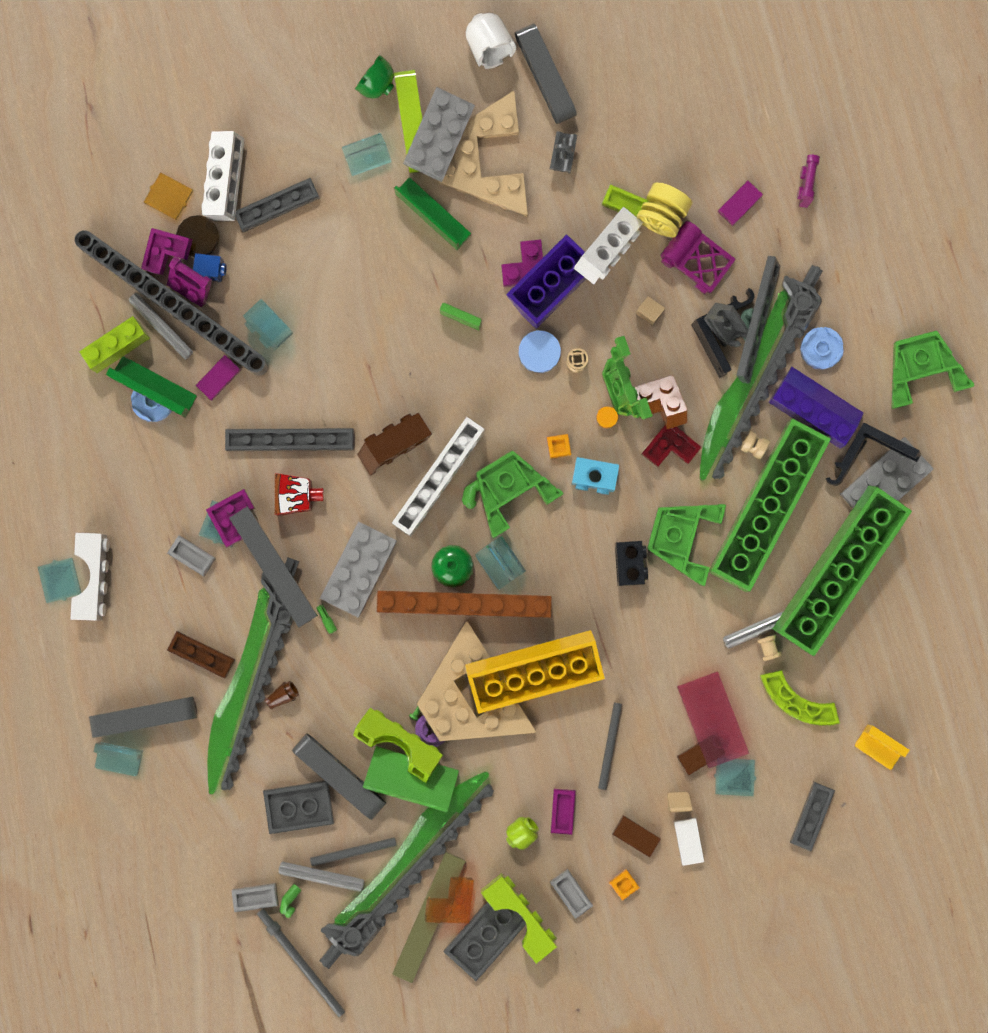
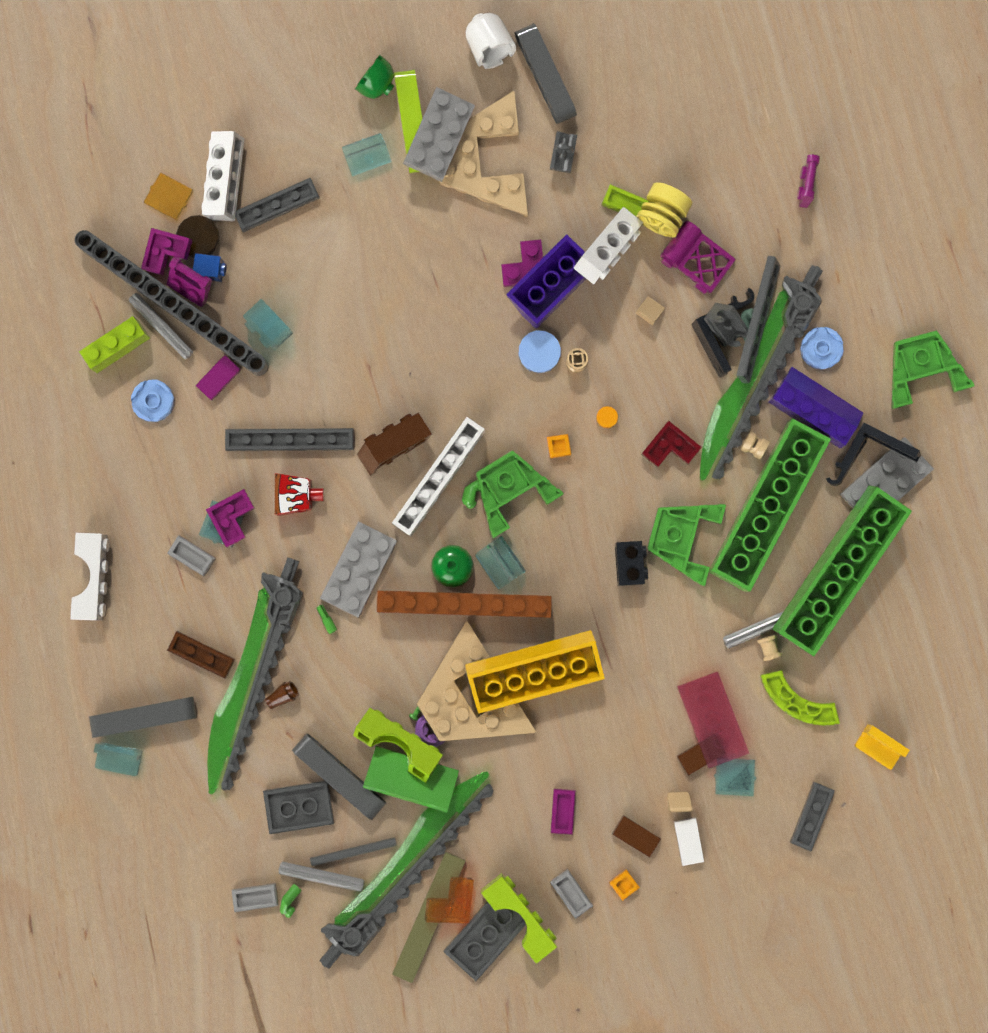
clear light blue piece [38,558,81,603] -> none
green panel [106,356,197,418] -> none
dark grey tile [229,506,318,628] -> none
dark grey bar [257,908,345,1017] -> none
green panel [394,177,471,250] -> none
bright green tile [440,303,482,331] -> none
lime head [506,817,539,850] -> none
medium azure brick [571,457,619,495] -> none
dark grey bar [598,702,622,790] -> none
bright green wing [602,336,653,419] -> none
brick [635,375,687,429] -> none
magenta tile [718,181,763,226] -> none

